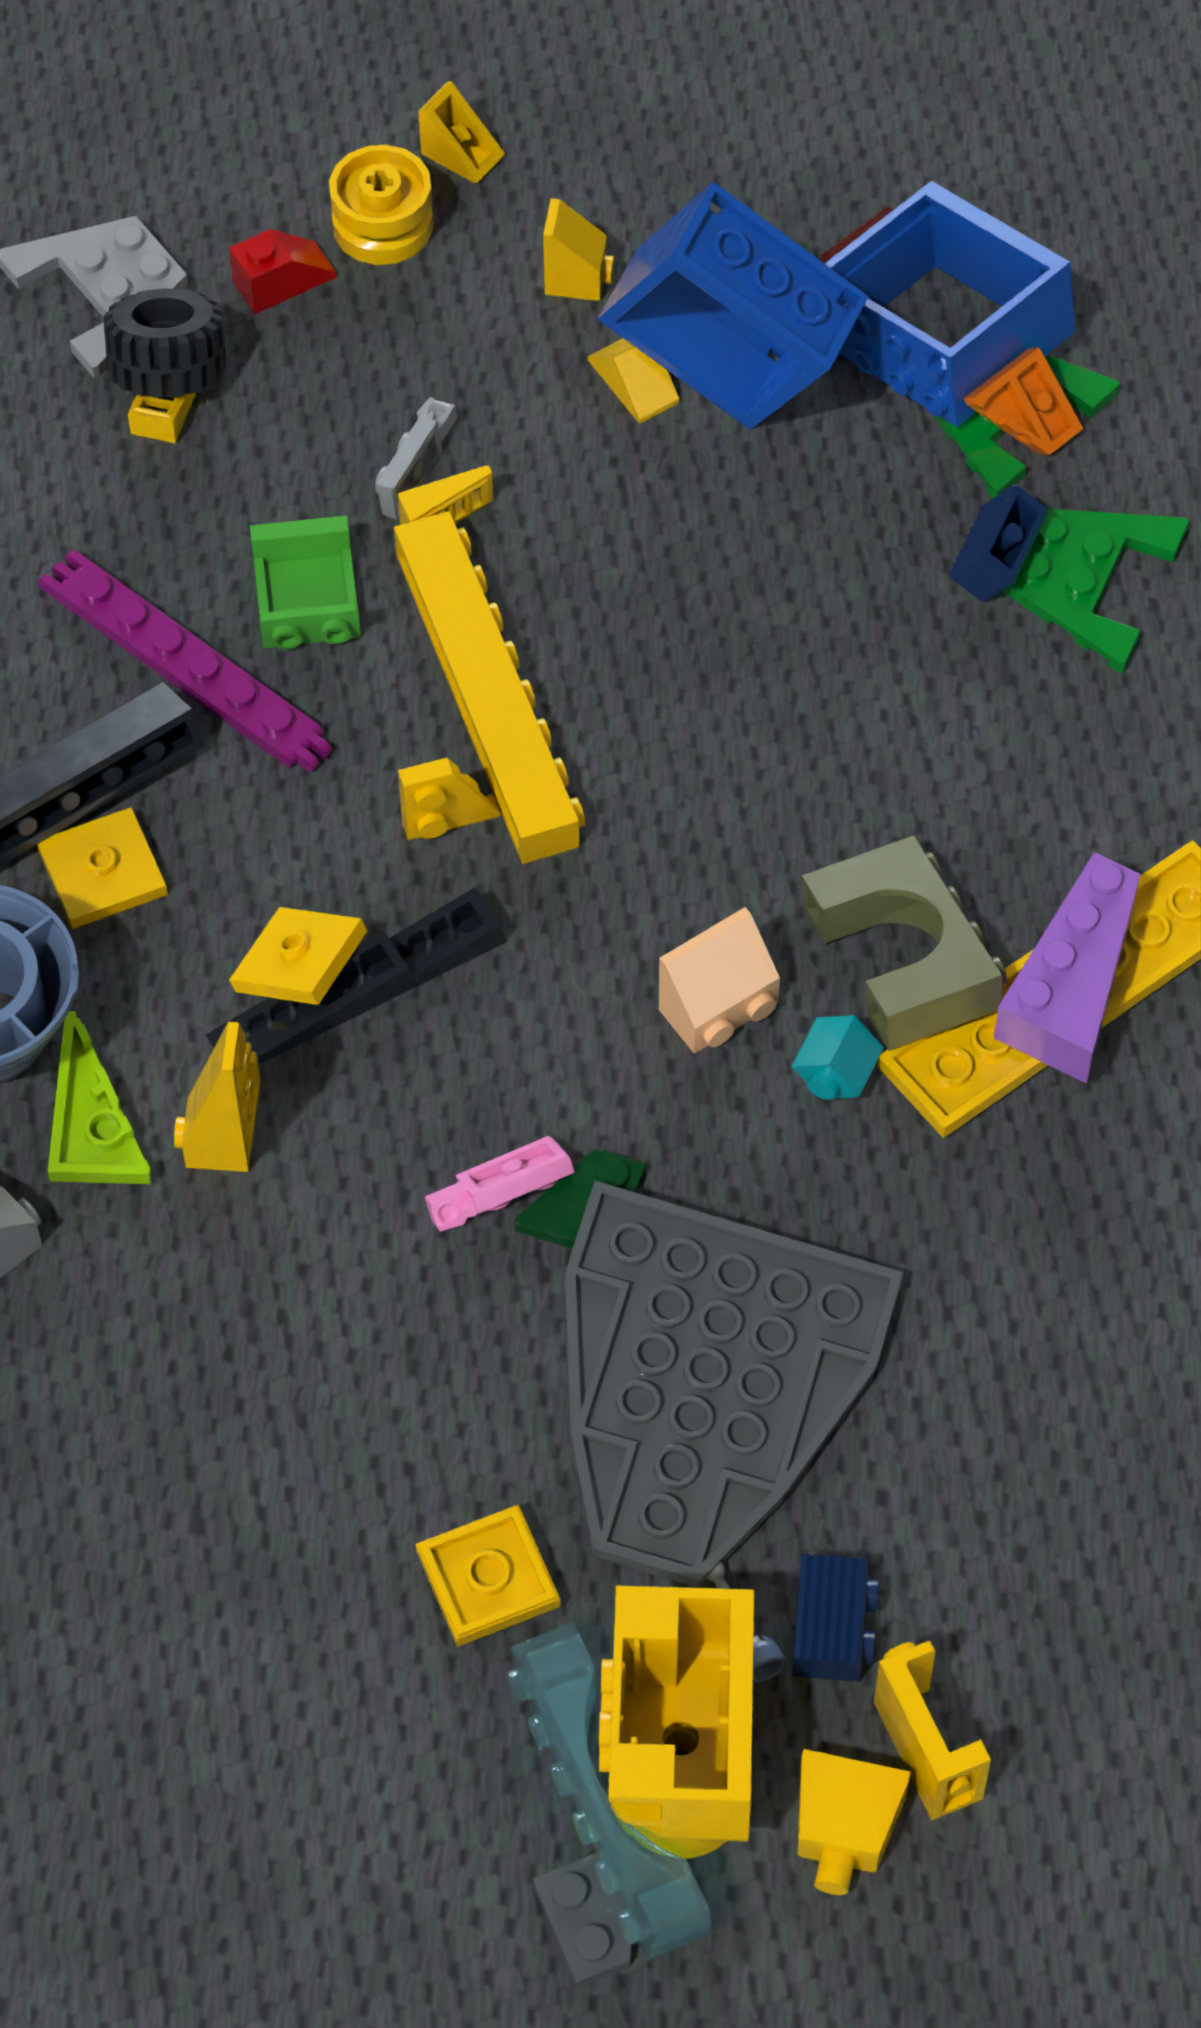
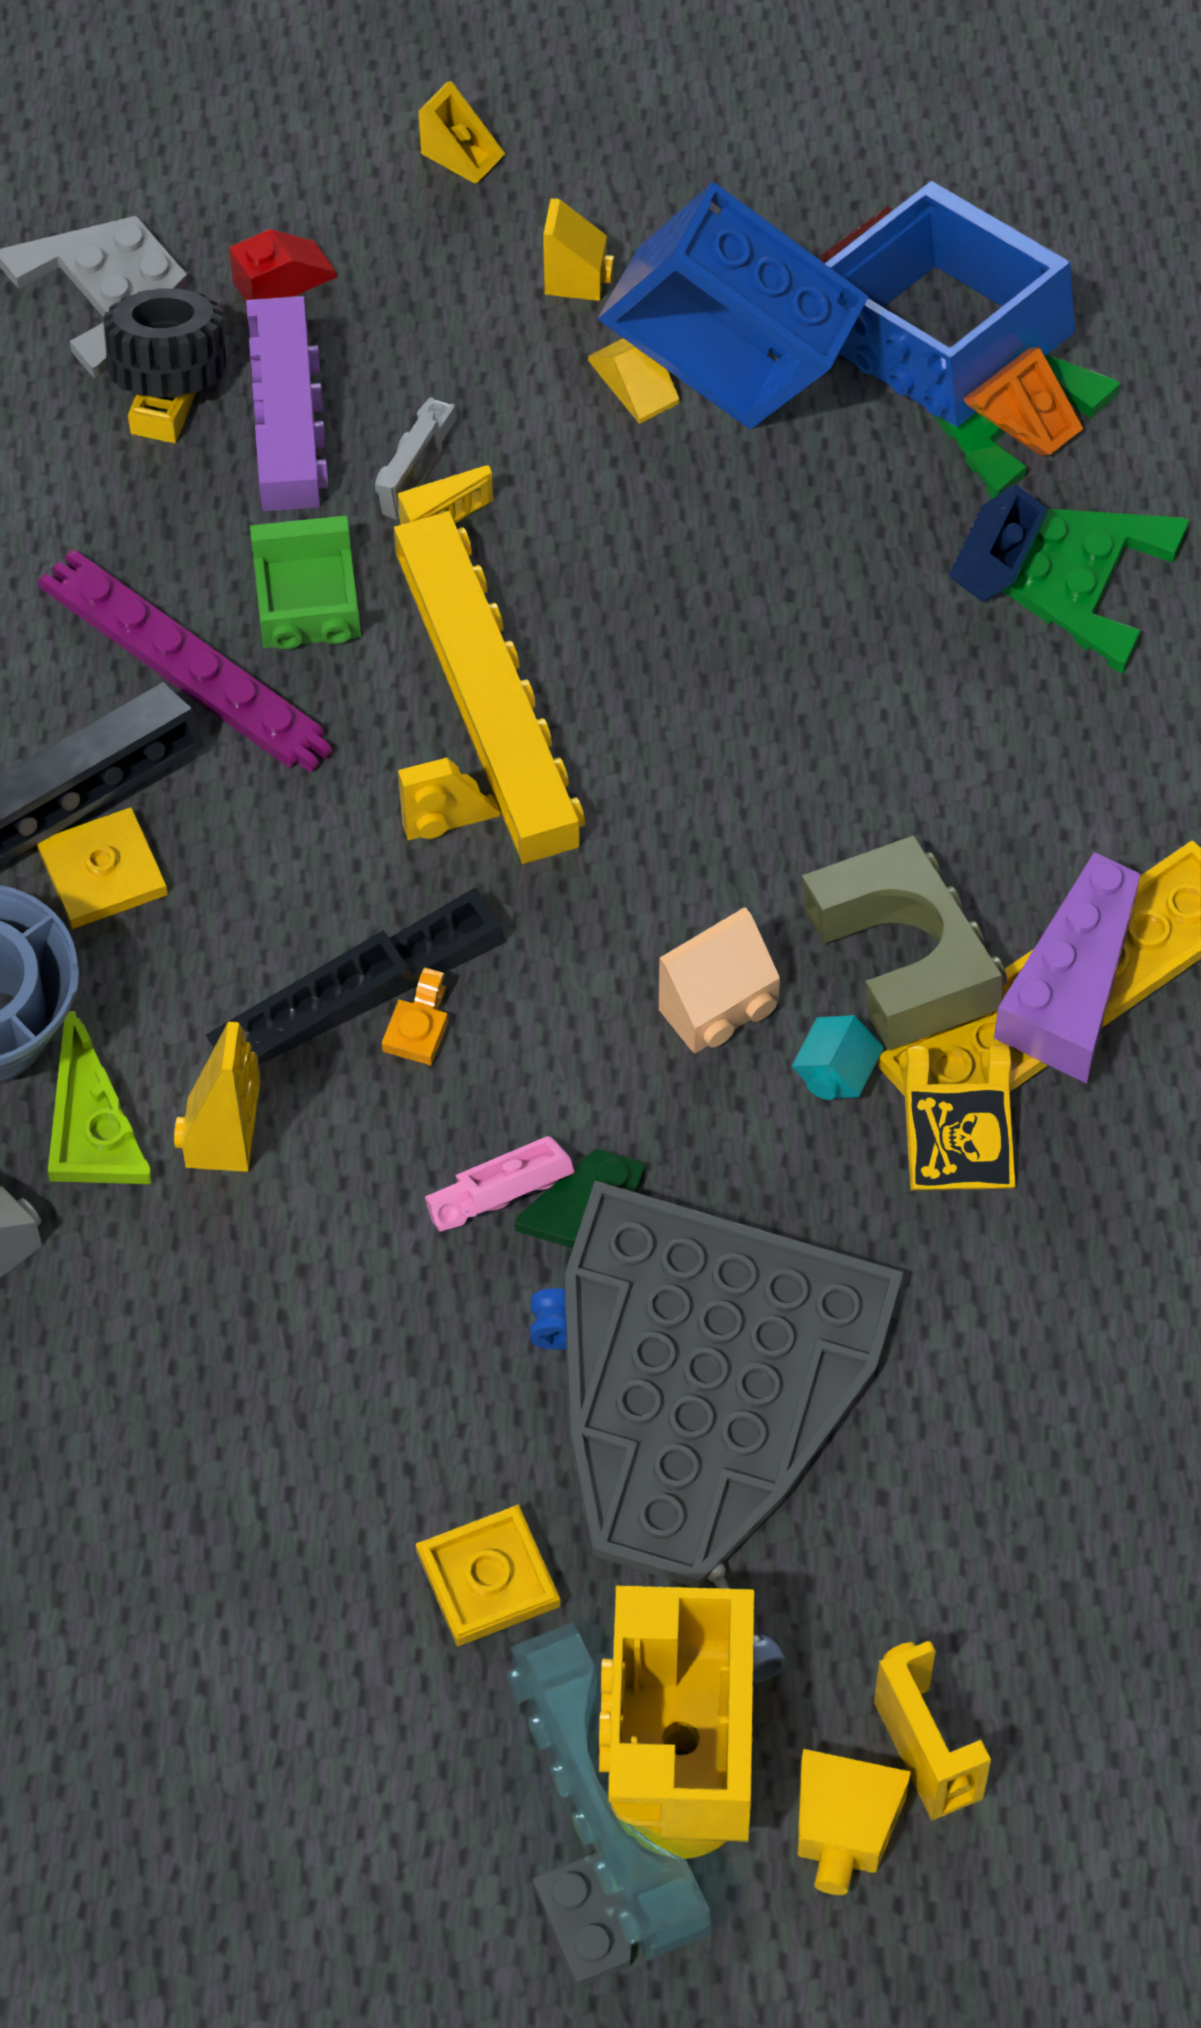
yellow plate [229,907,368,1005] -> none
yellow wheel [329,145,434,265] -> none
dark blue brick [792,1553,878,1682] -> none
none -> medium lavender wedge [246,296,328,511]
none -> light orange plate [381,968,449,1065]
none -> blue wheel [530,1288,566,1350]
none -> flag [899,1045,1015,1191]

